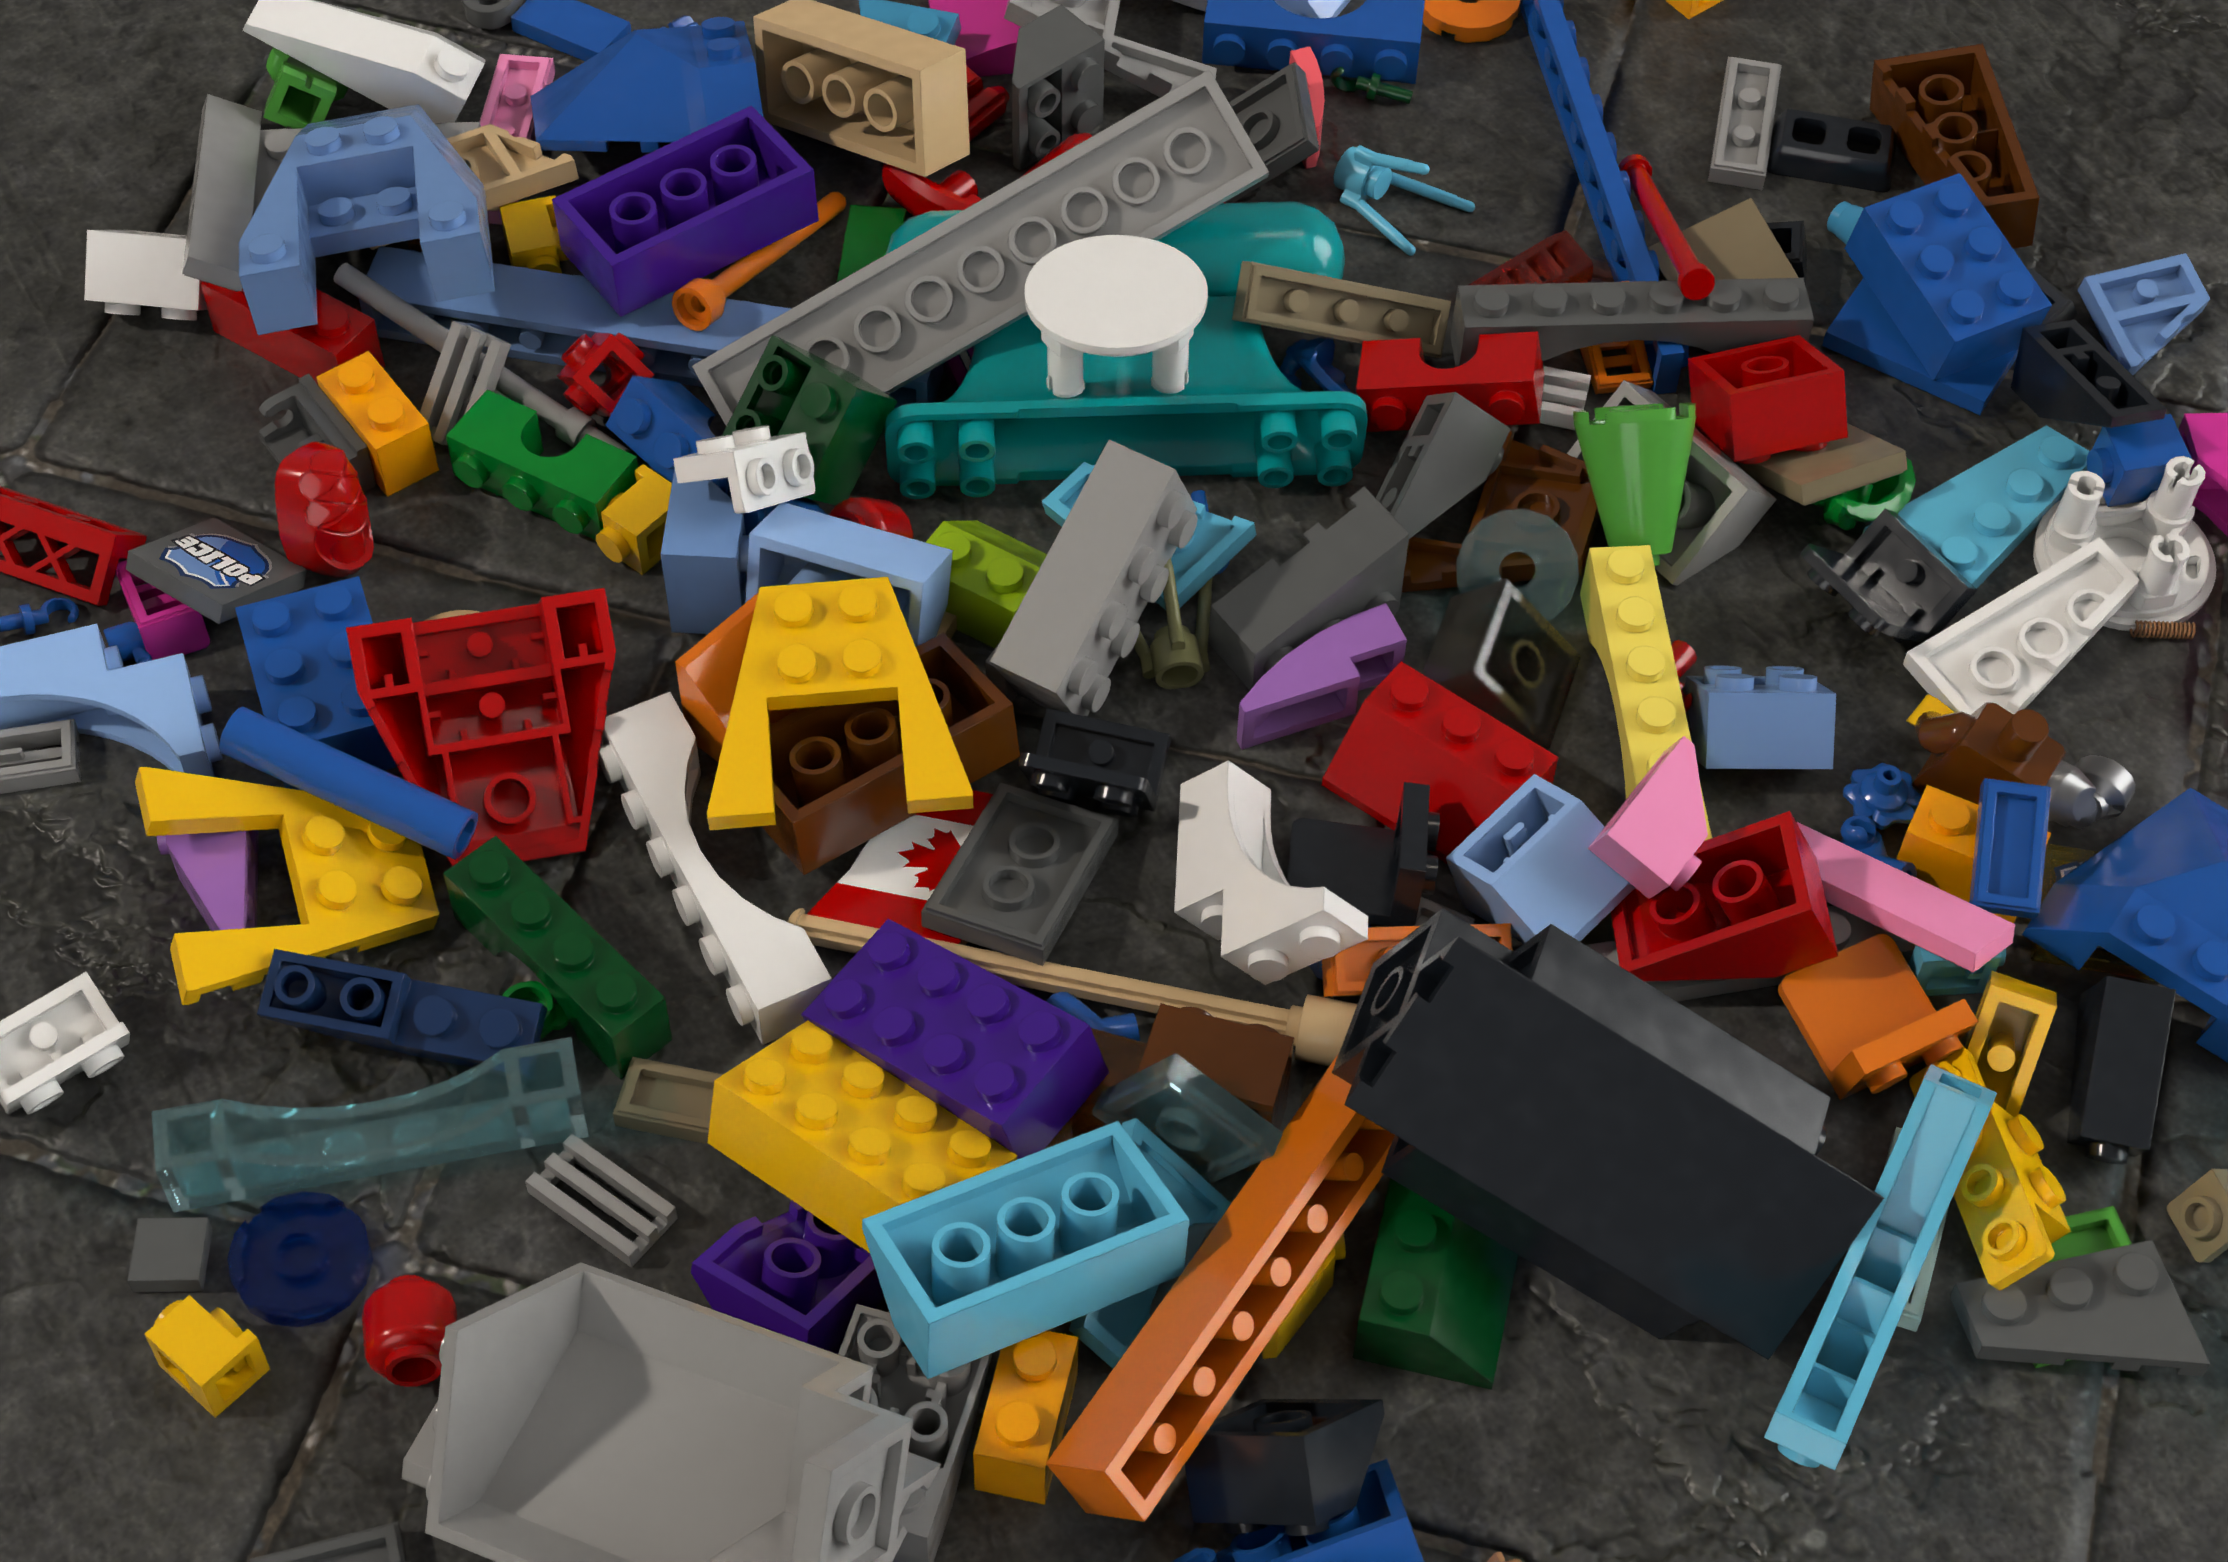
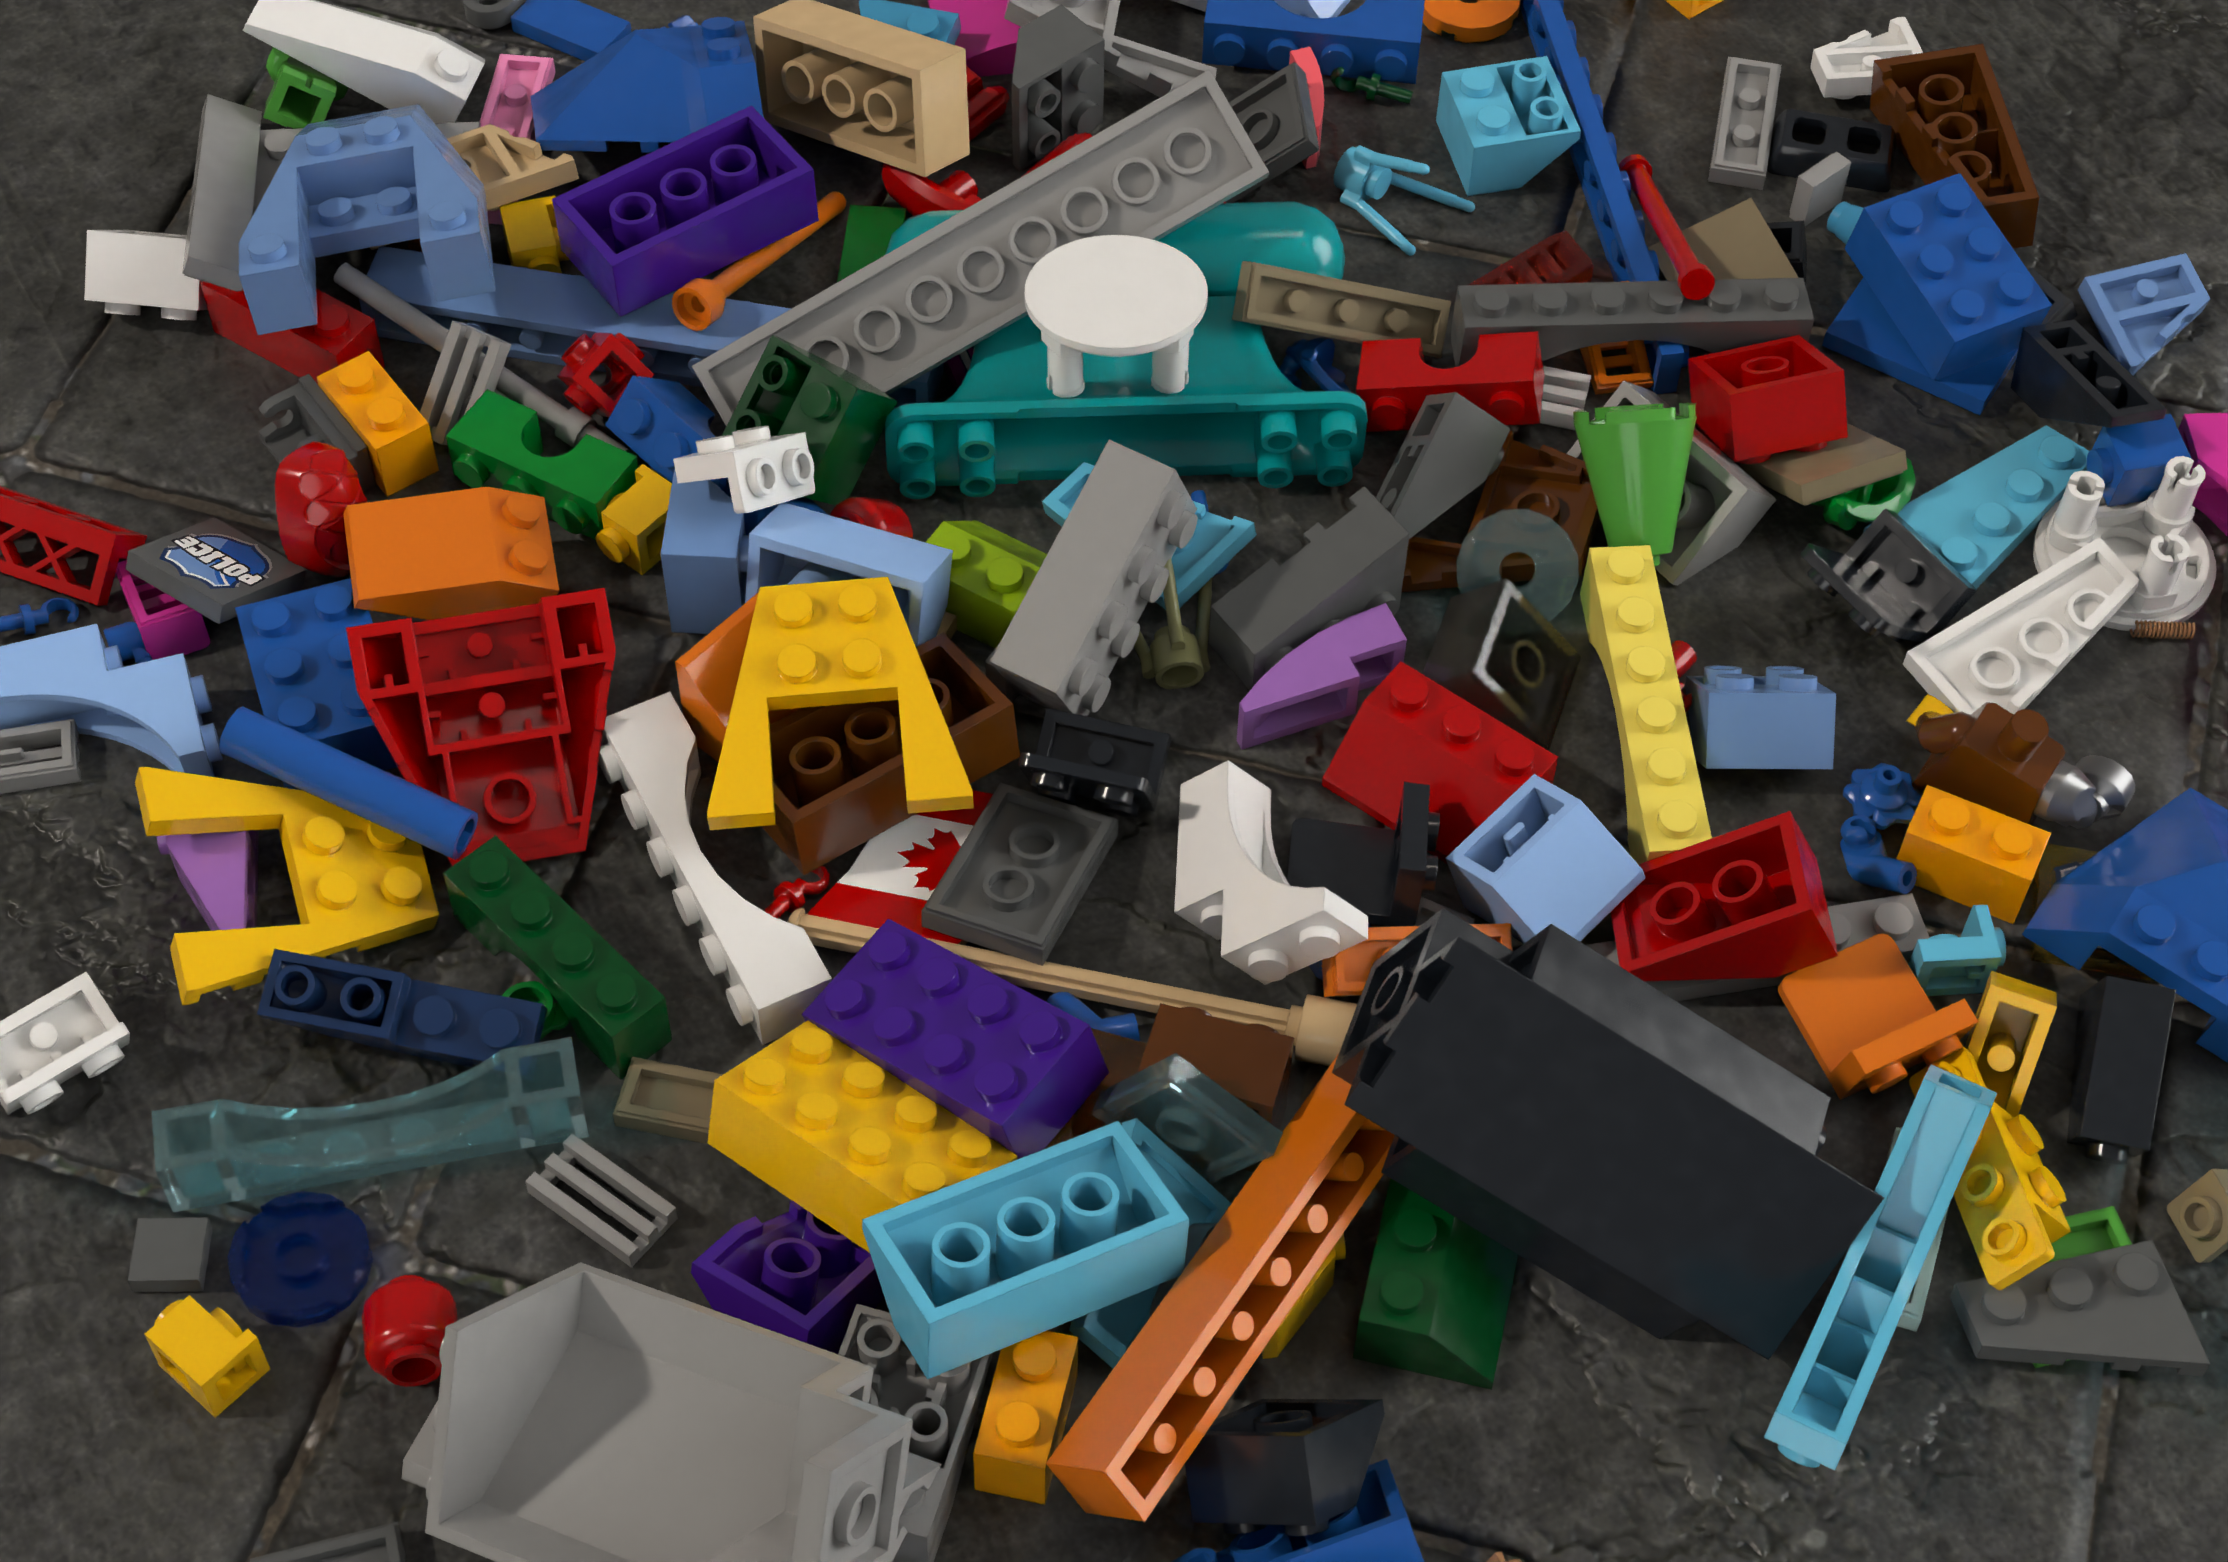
bright pink slope [1588,736,1708,899] -> none
bright pink tile [1797,822,2015,973] -> none
blue tile [1969,778,2051,919] -> none
none -> orange slope [343,487,559,620]
none -> red hand [764,865,830,919]
none -> medium azure slope [1436,56,1581,197]
none -> light grey tile [1789,152,1851,226]
none -> white wing [1810,17,1923,99]

